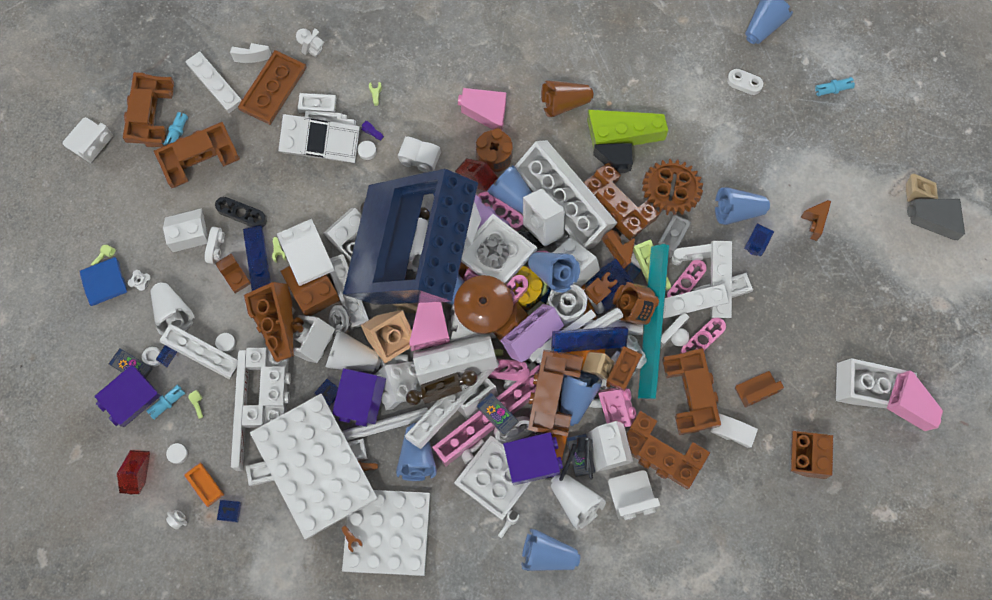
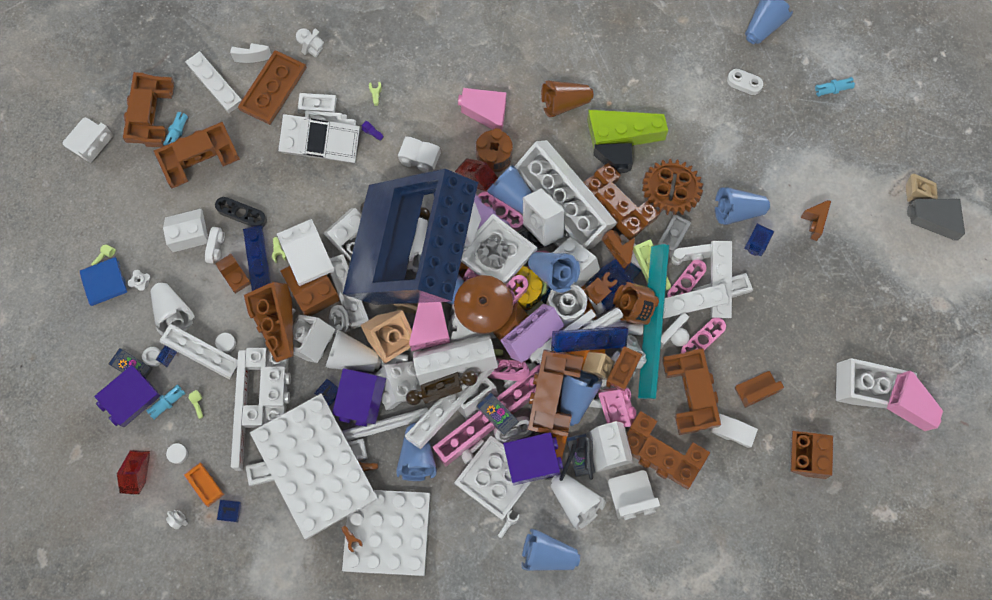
reddish brown hand [291,317,304,333] -> none
white tile [358,141,377,160] -> none

